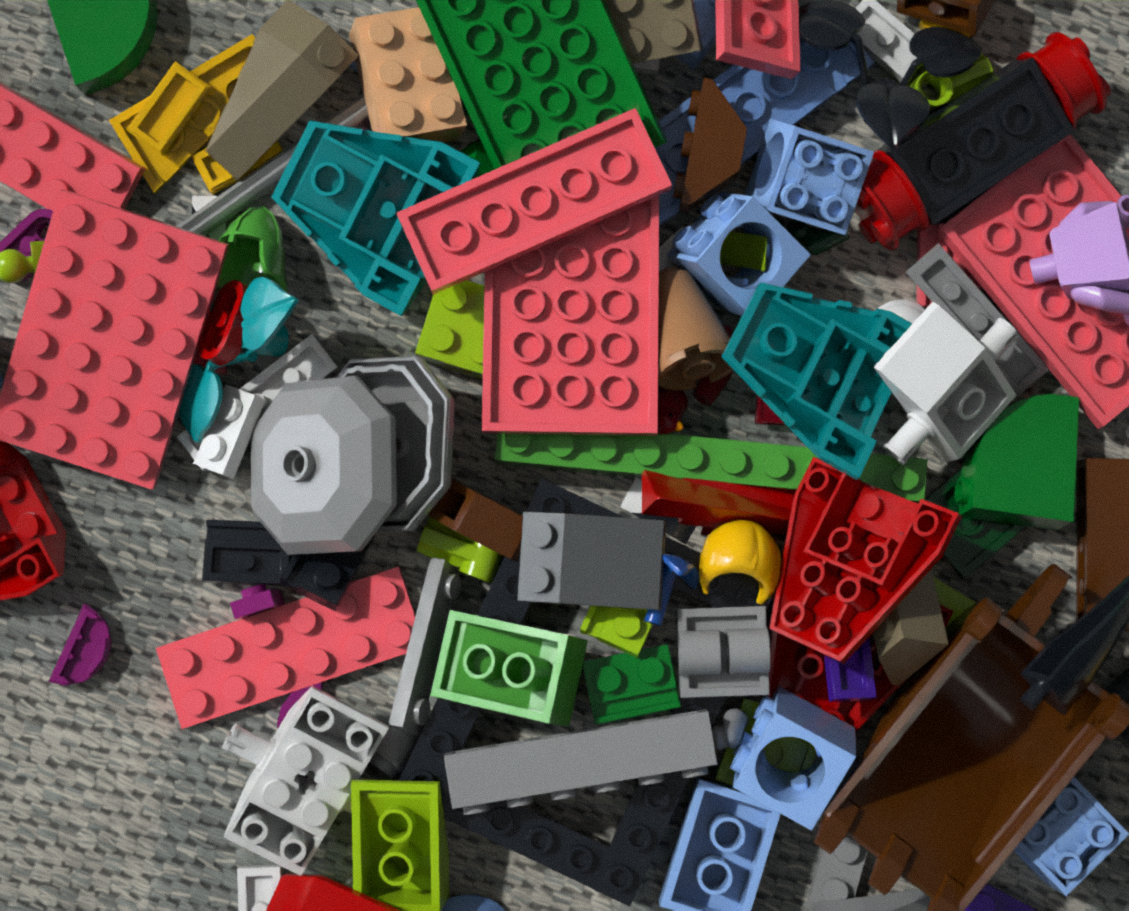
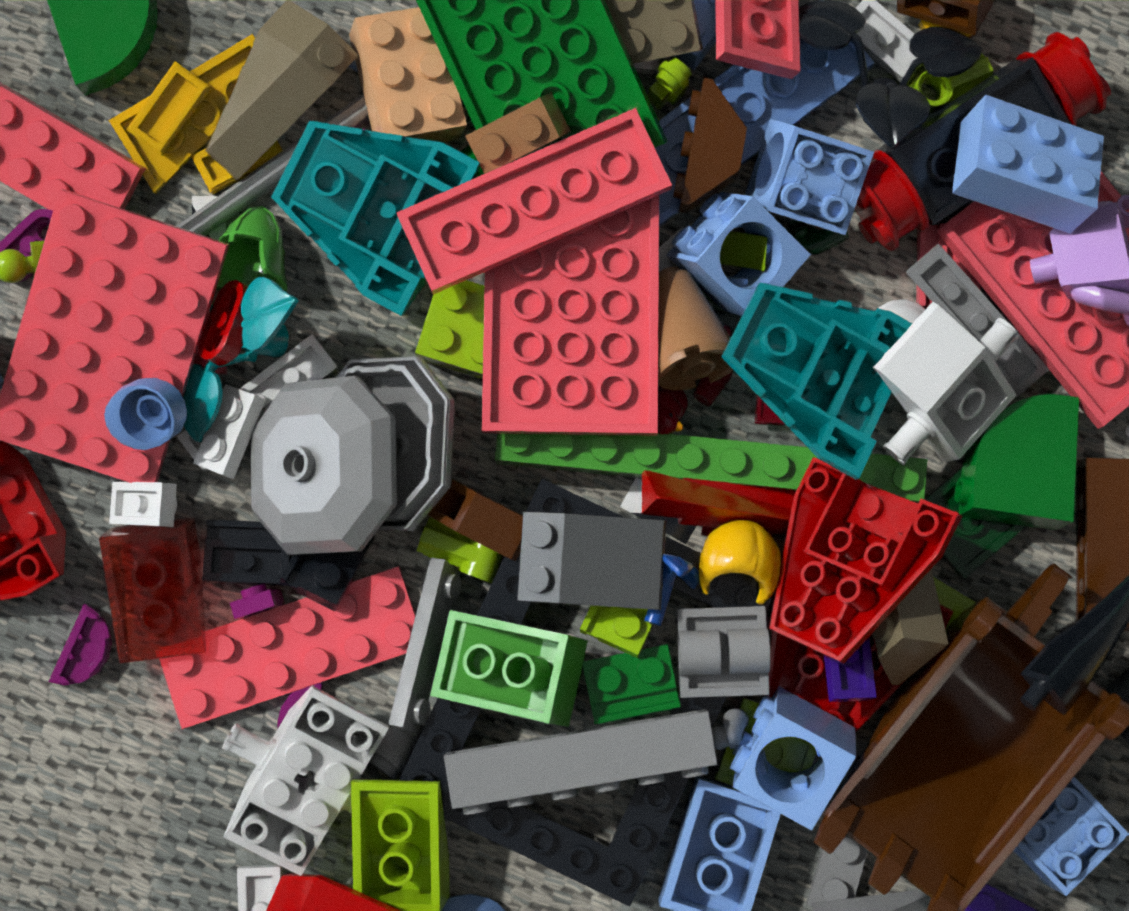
none -> clear red slope [99,517,206,663]
none -> medium blue hat [104,378,187,450]
none -> white plate [109,482,177,527]
none -> medium nougat brick [465,92,571,174]
none -> lime plate [648,57,692,110]
none -> light blue brick [952,94,1104,234]

